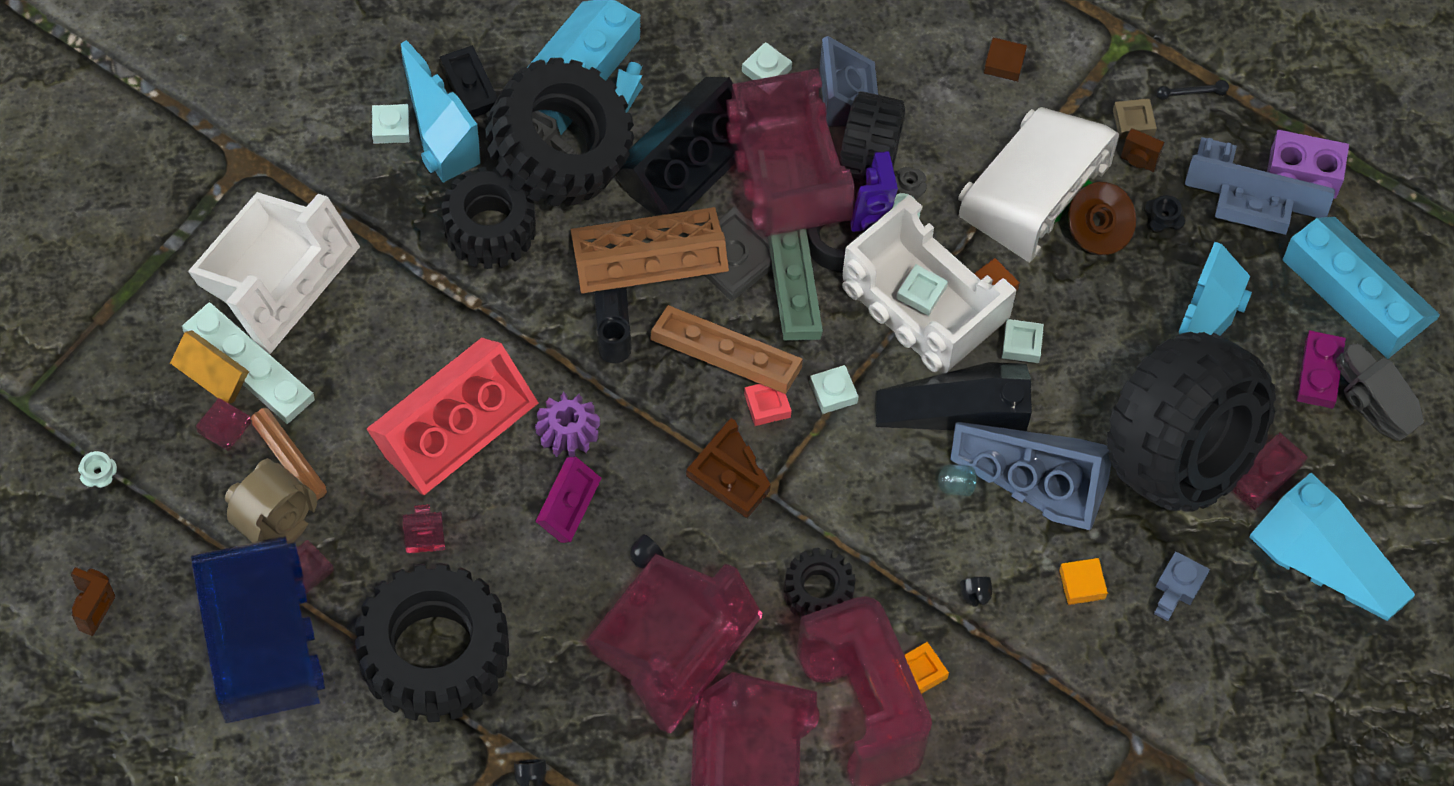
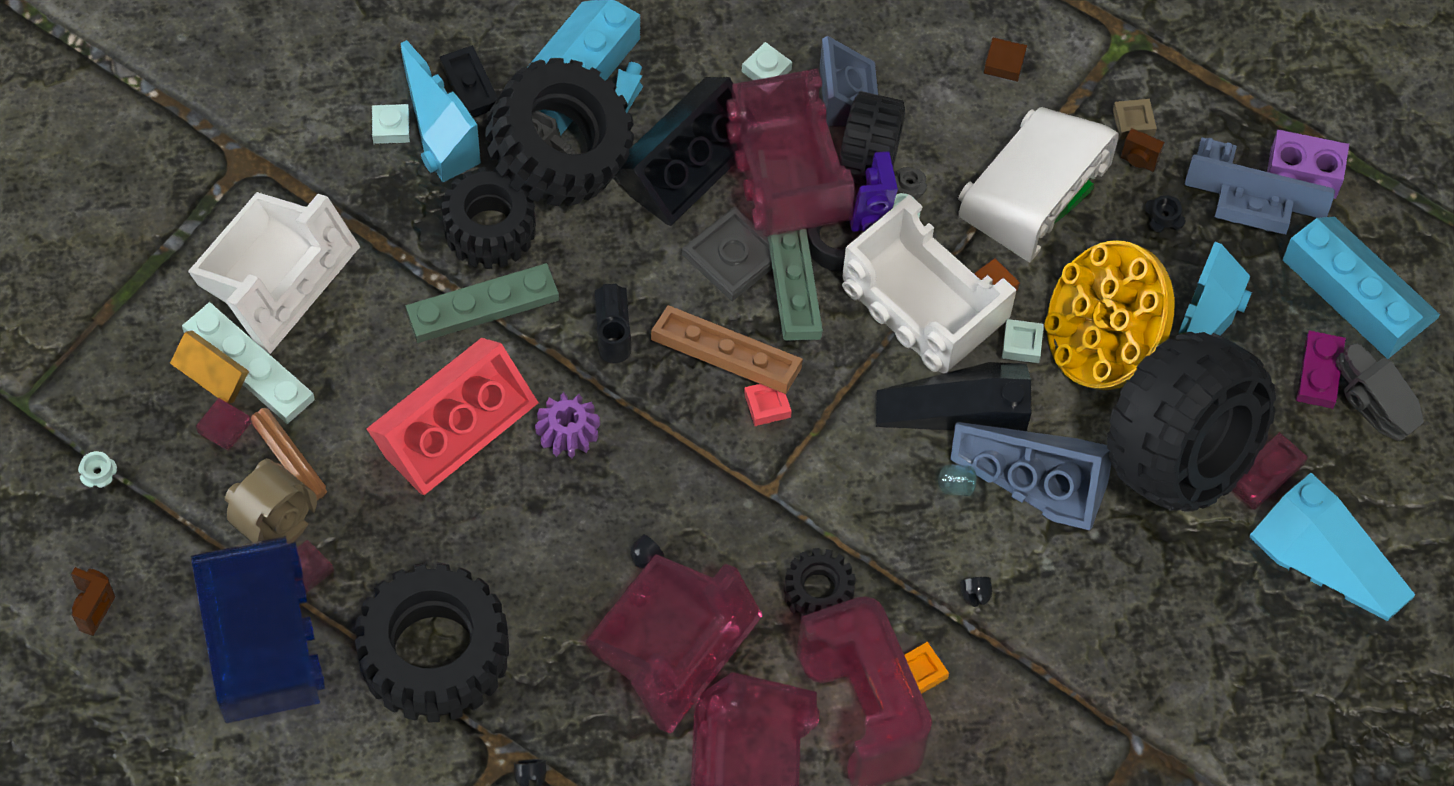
clear pink tile [403,504,445,553] -> none
magenta plate [535,457,602,543] -> none
medium nougat fence [571,207,729,294] -> none
reddish brown wing [686,418,771,518] -> none
light aqua plate [809,365,858,414] -> none
light aqua plate [897,264,948,316] -> none
light orange tile [1059,558,1108,605] -> none
reddish brown dish [1068,182,1136,255] -> none
sand blue plate [1154,551,1210,621] -> none
black hinge [1157,80,1229,100] -> none
none -> sand green plate [405,263,559,343]
none -> yellow bracket [1044,240,1175,390]

